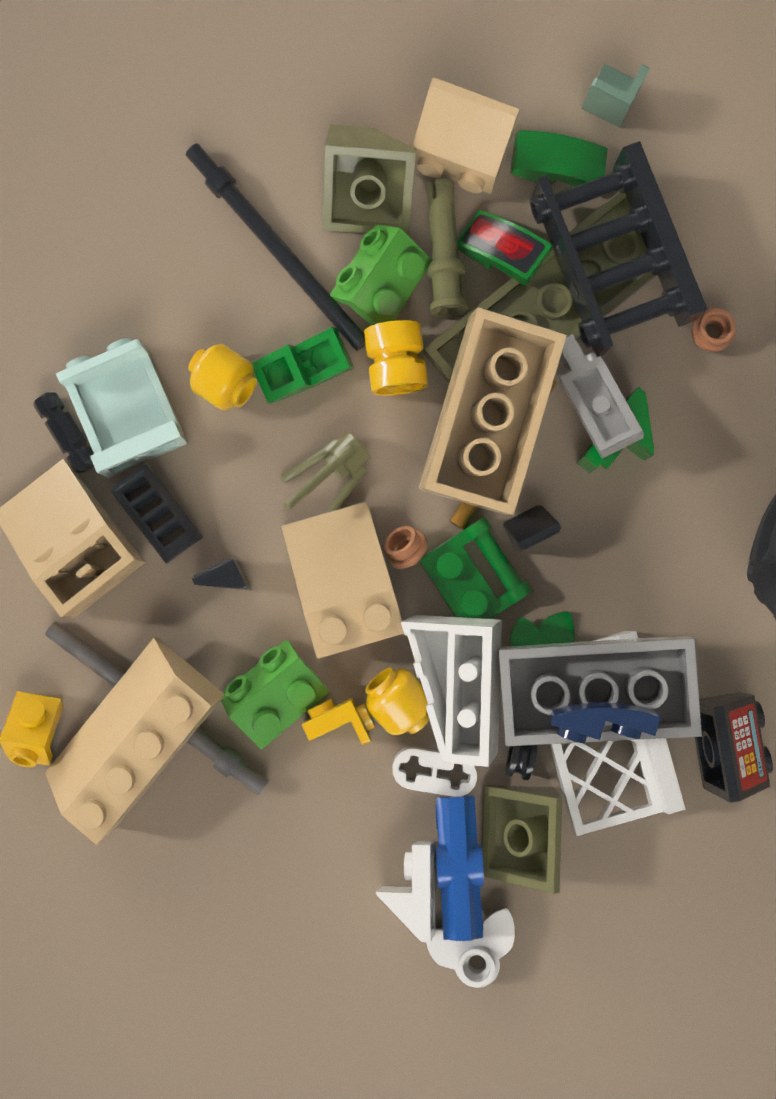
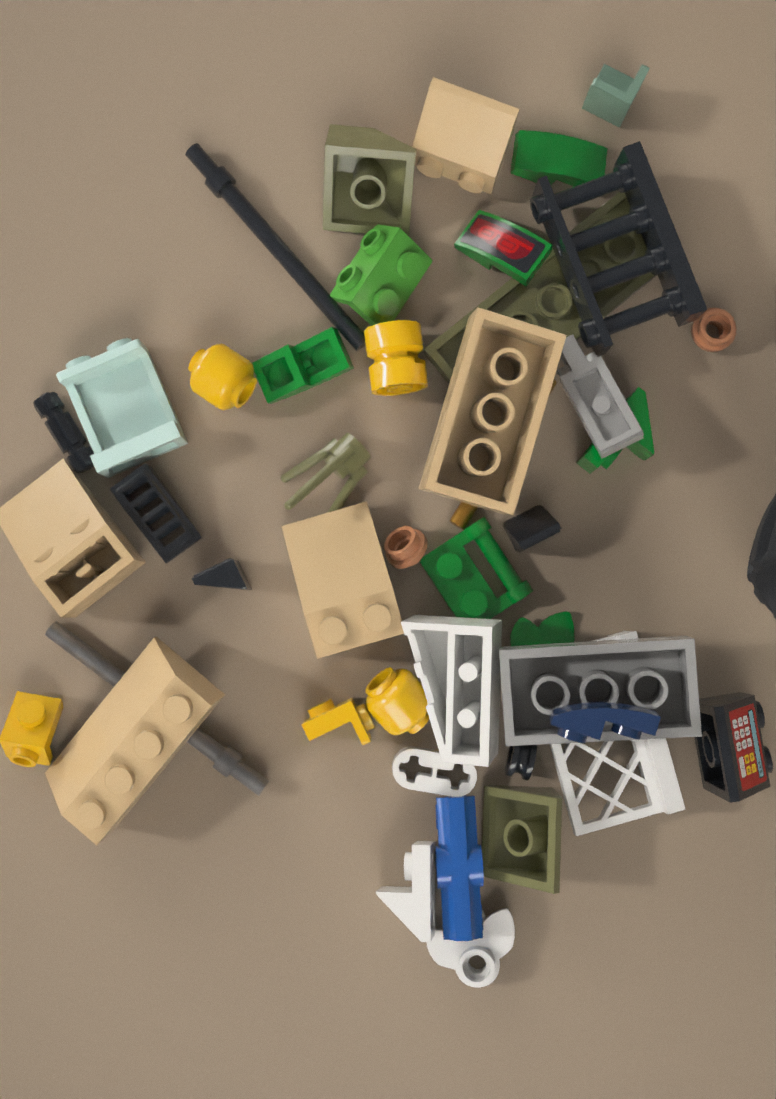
bright green bracket [221,640,330,750] -> none
olive pin [426,179,469,317] -> none

